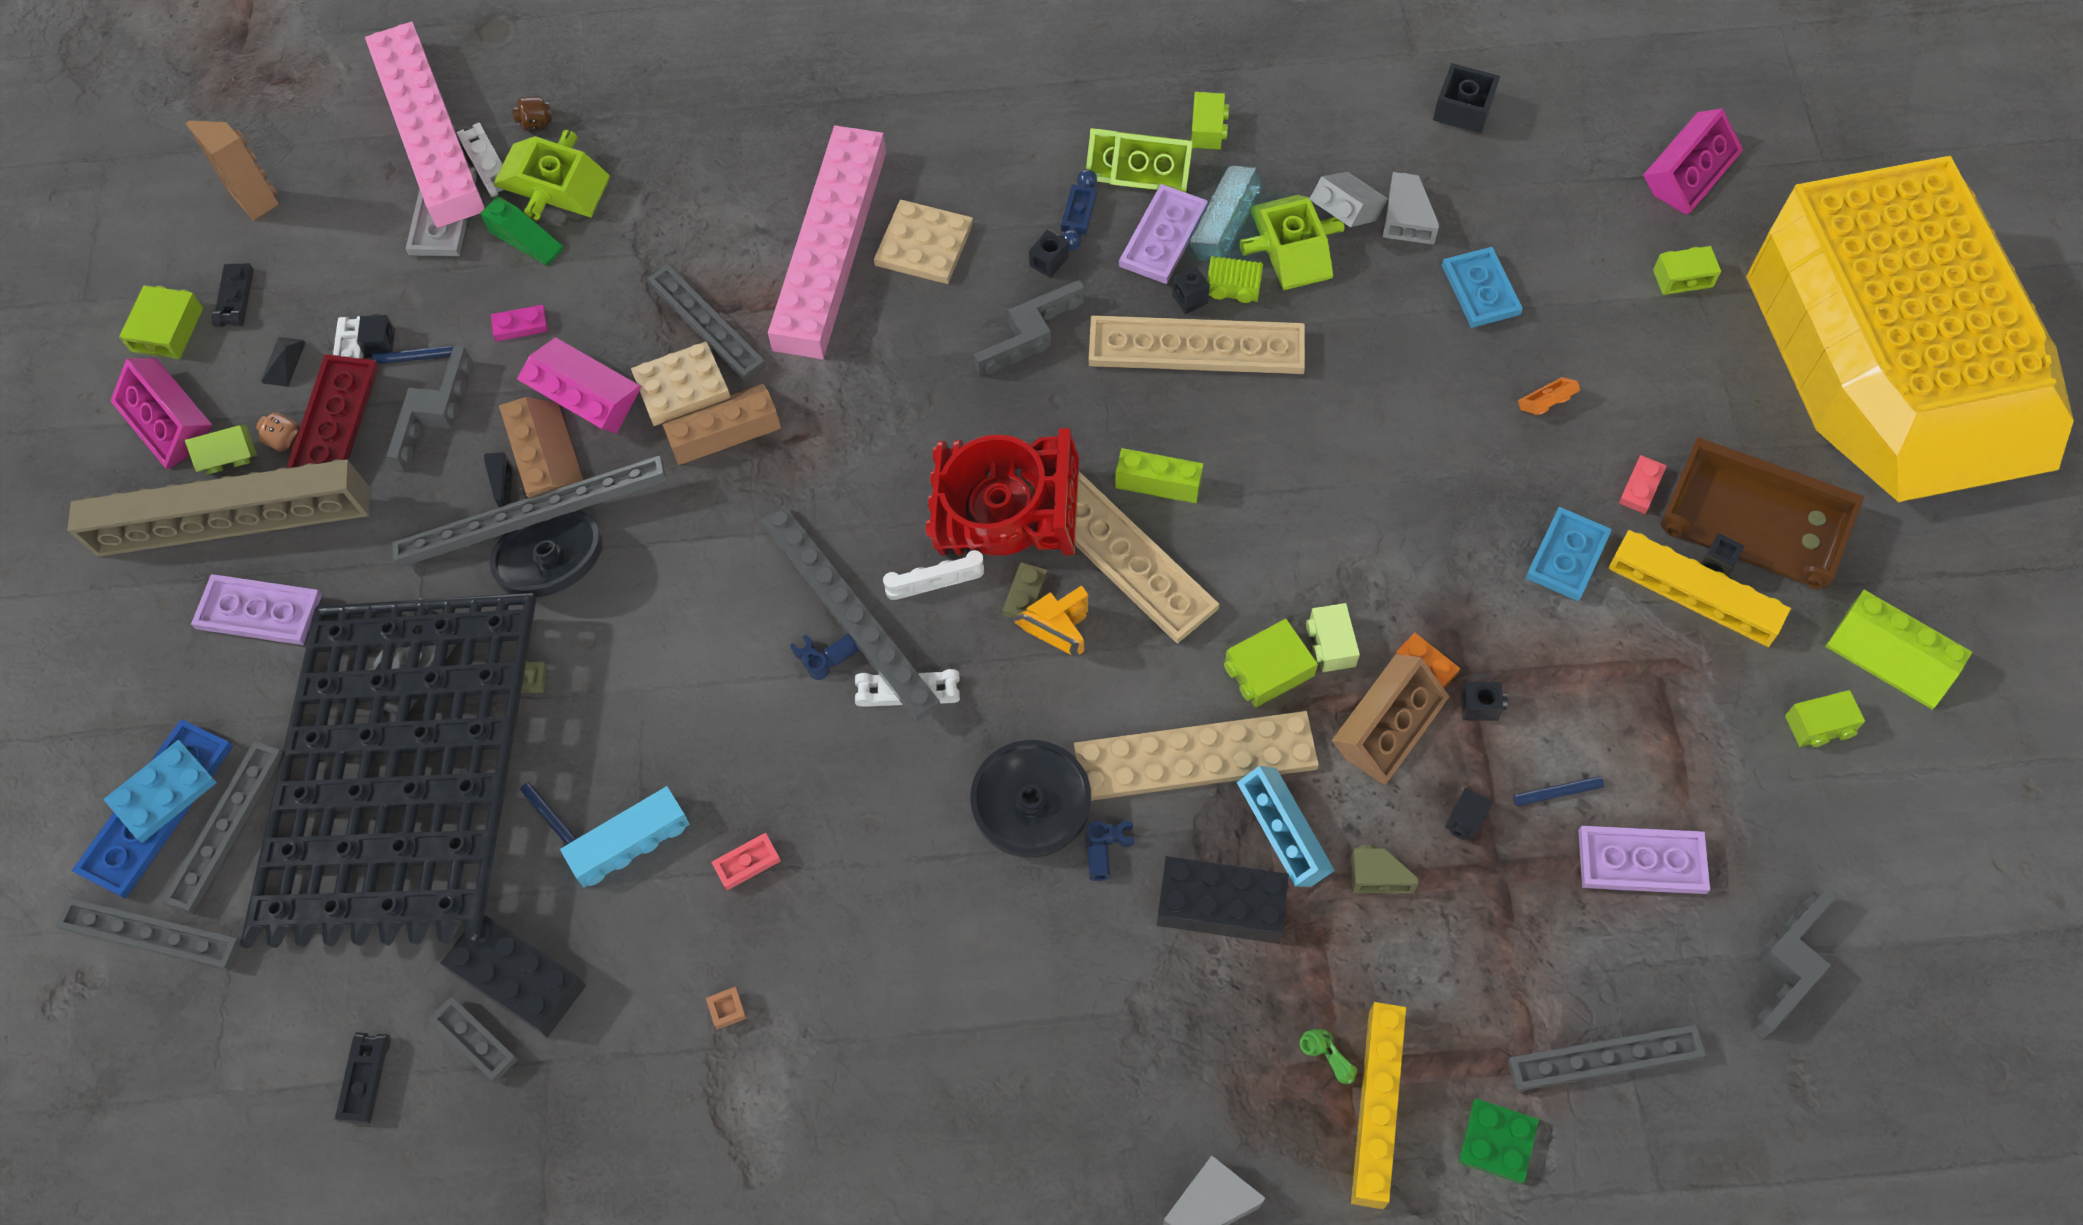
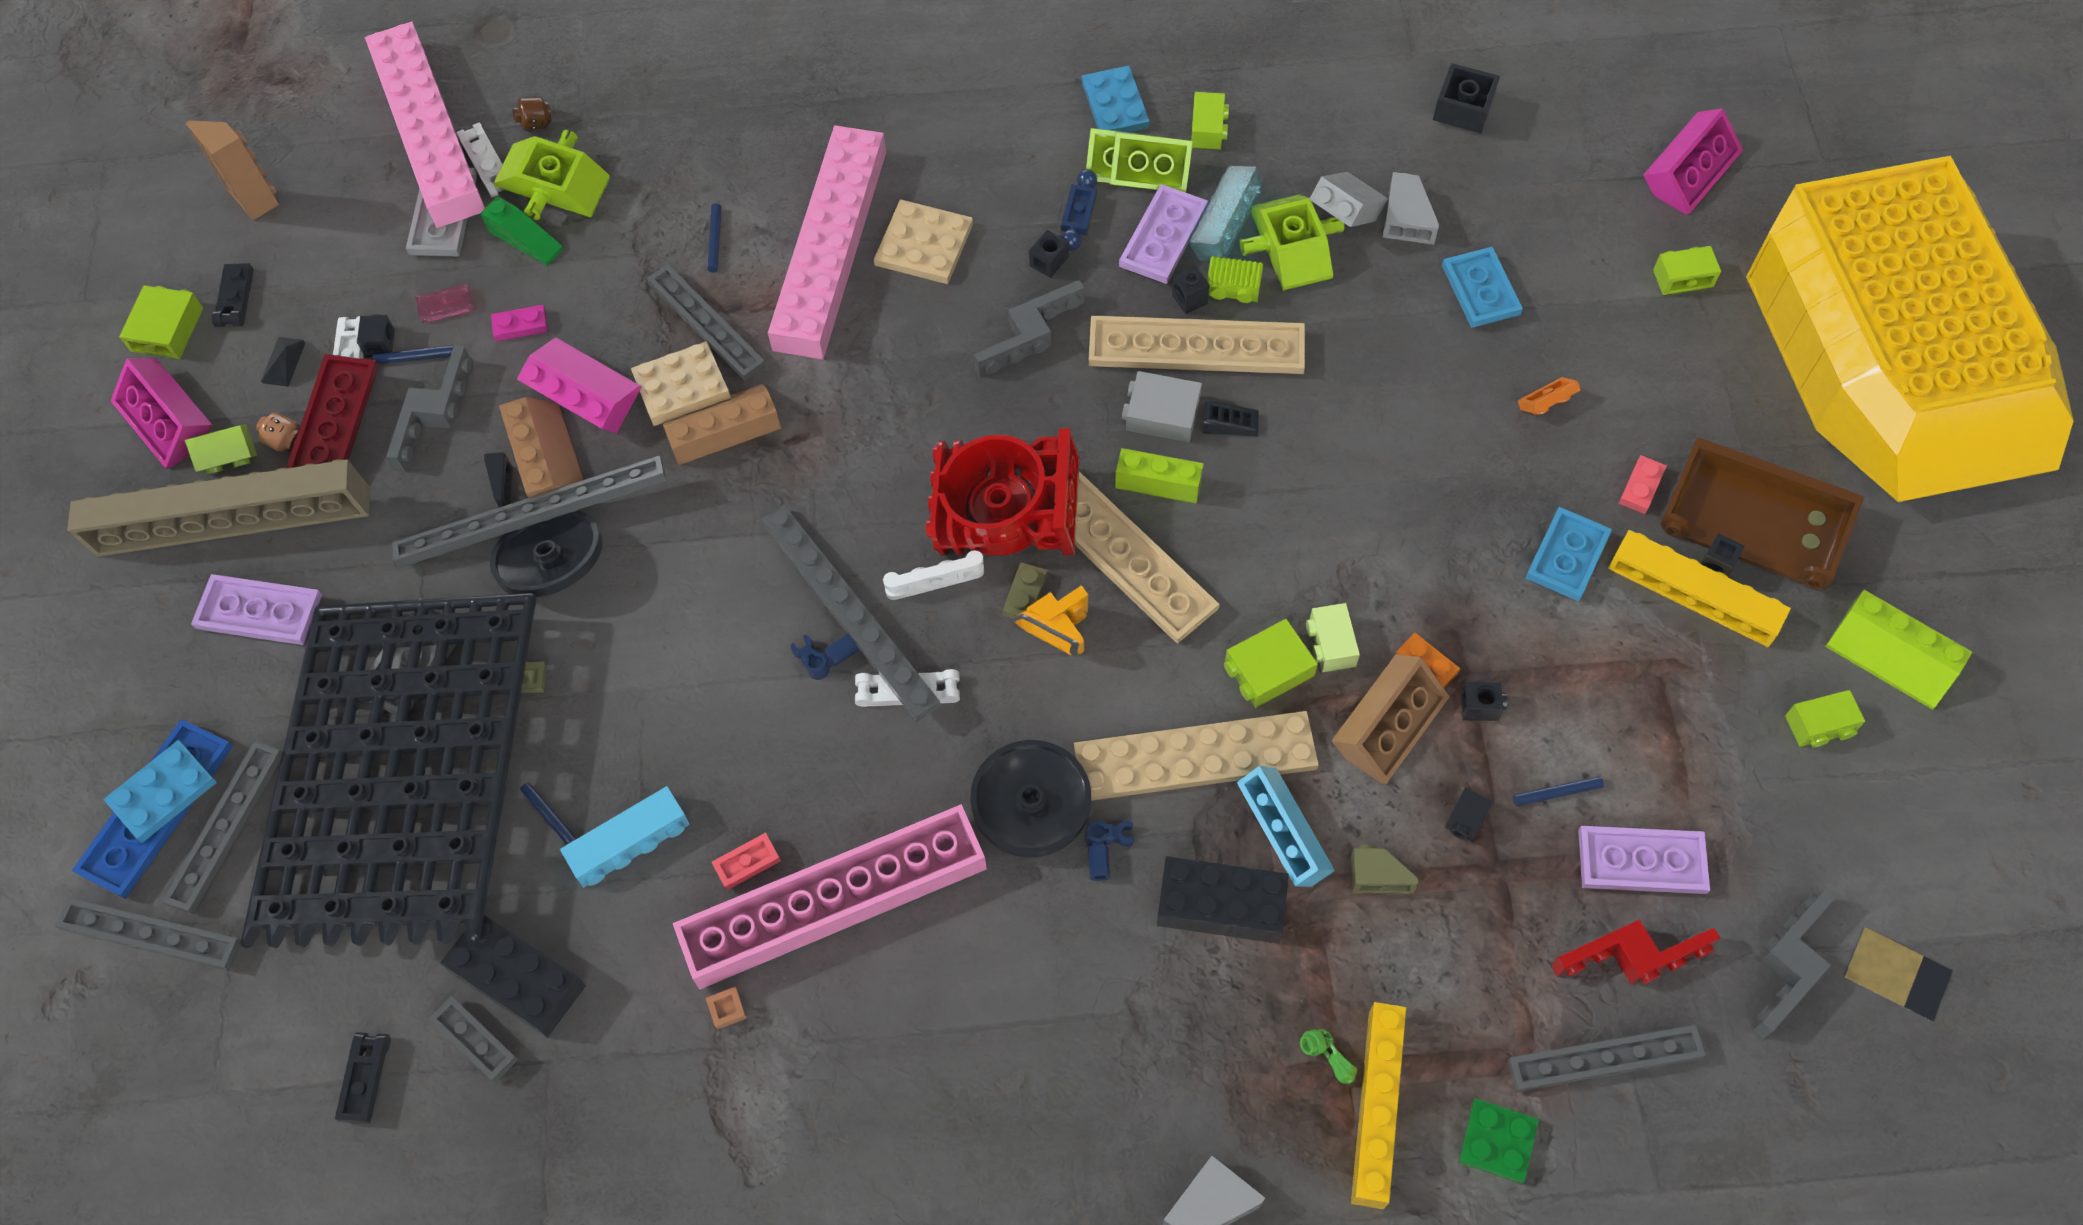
none -> clear pink plate [415,284,474,323]
none -> bright pink brick [673,804,987,990]
none -> dark blue bar [707,204,722,272]
none -> dark azure plate [1081,65,1149,133]
none -> light grey brick [1122,371,1202,443]
none -> black slope [1203,401,1259,436]
none -> red bracket [1551,919,1720,985]
none -> pearl gold sticker [1845,927,1953,1022]

